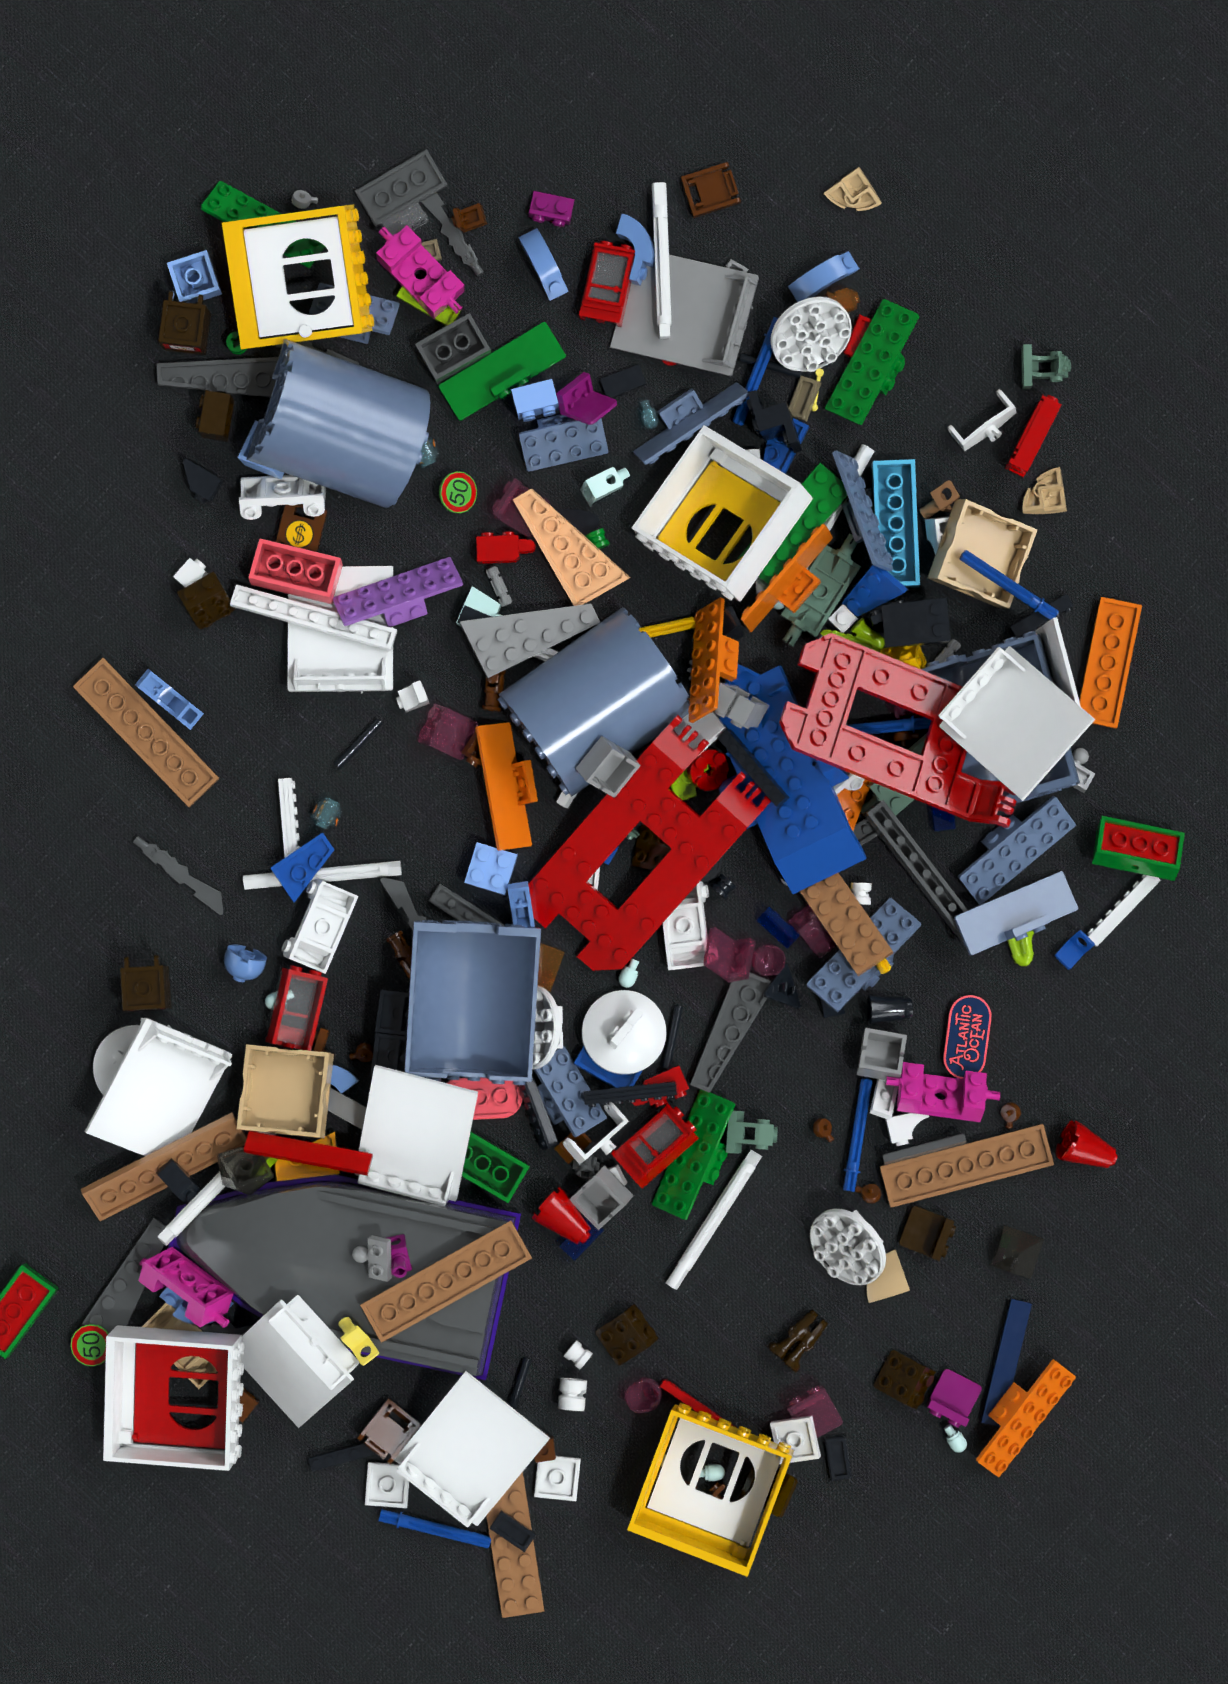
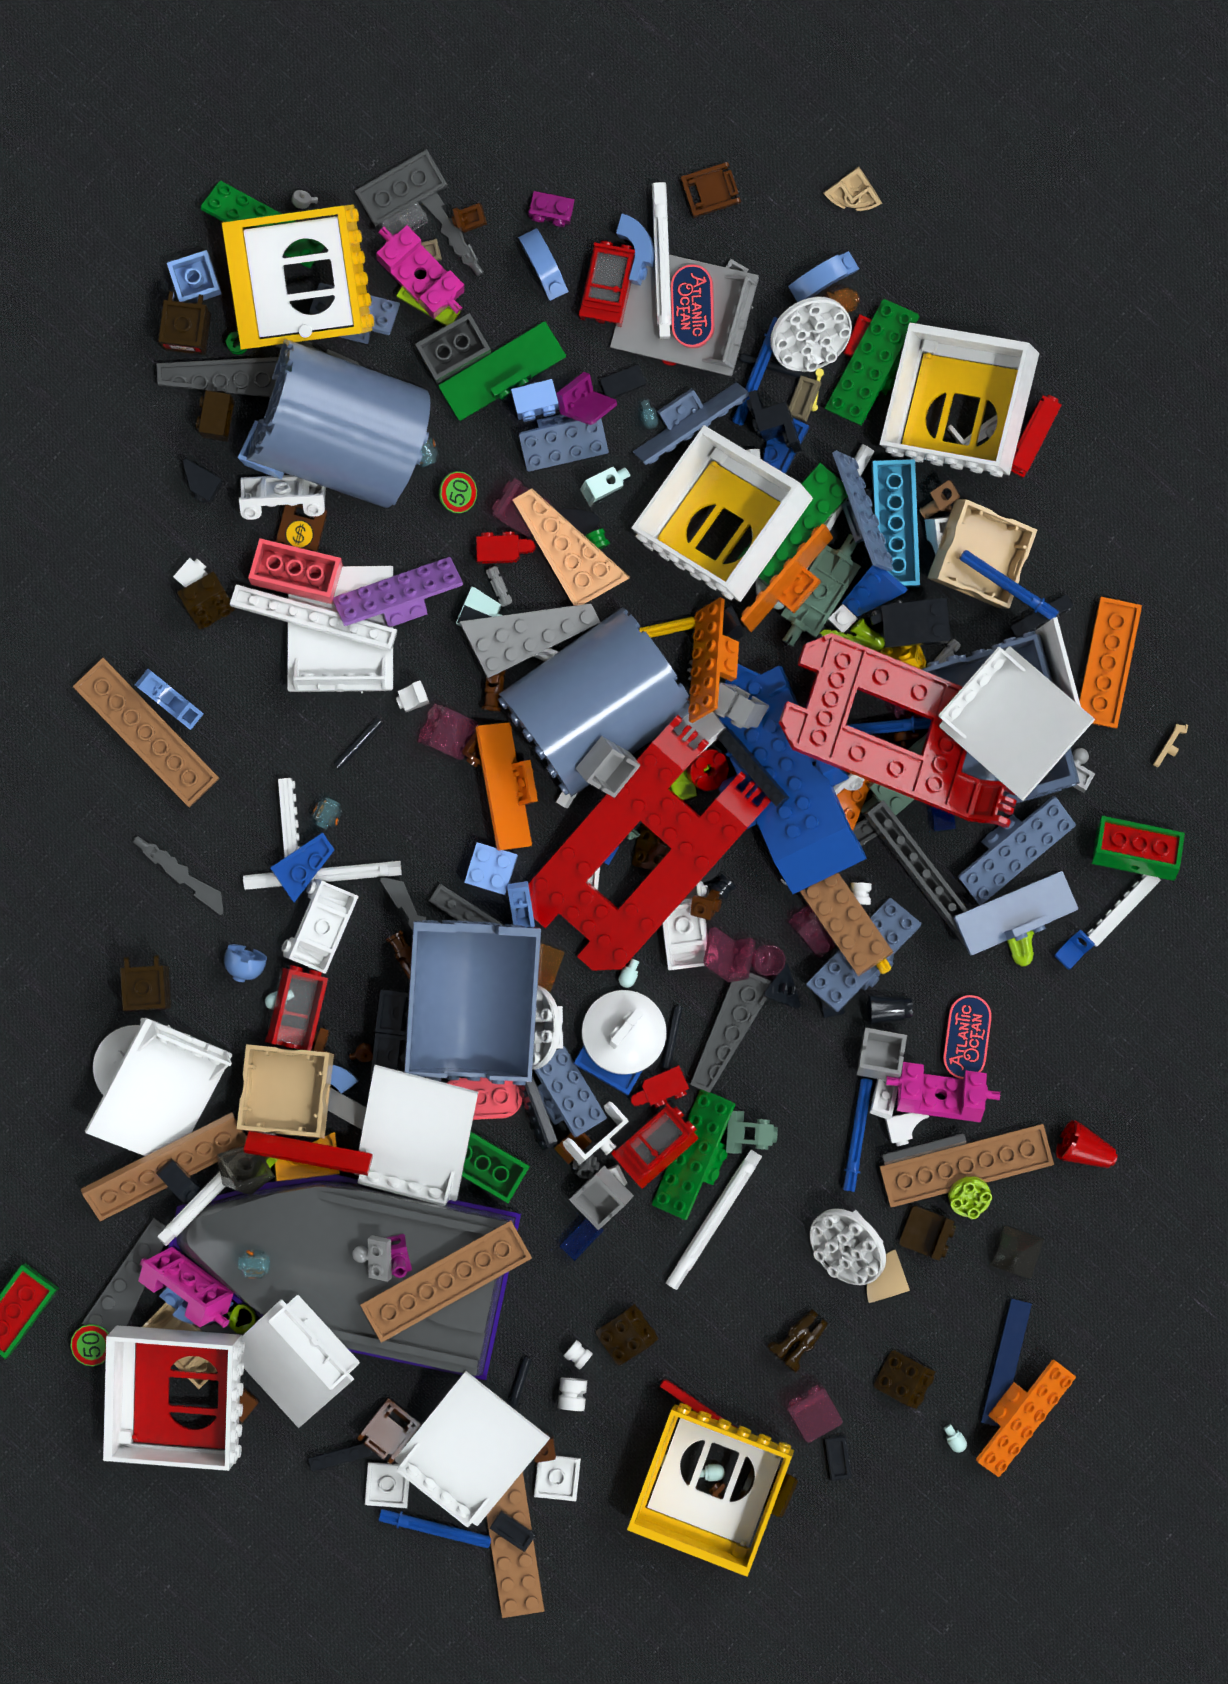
light yellow bracket [338,1317,379,1366] -> none
red cone [532,1187,591,1244] -> none
black piece [583,1081,678,1107] -> none
clear pink hair [625,1377,662,1413] -> none
clear blue plate [756,907,800,949] -> none
white plate [770,1415,821,1464] -> none
reddish brown piece [813,1118,834,1142] -> none
reddish brown piece [855,1184,881,1203] -> none
magenta bracket [926,1369,982,1428] -> none
reddish brown piece [1001,1102,1021,1129] -> none
sand green tile [1021,344,1071,389] -> none
tan brick [1023,467,1067,514] -> none
none -> lime piece [227,1304,257,1334]
none -> clear light blue head [238,1250,270,1279]
none -> tile [671,264,715,348]
none -> reddish brown bracket [690,890,722,920]
none -> door [880,322,1039,477]
none -> lime tile [948,1176,992,1219]
none -> tan piece [1153,724,1188,767]

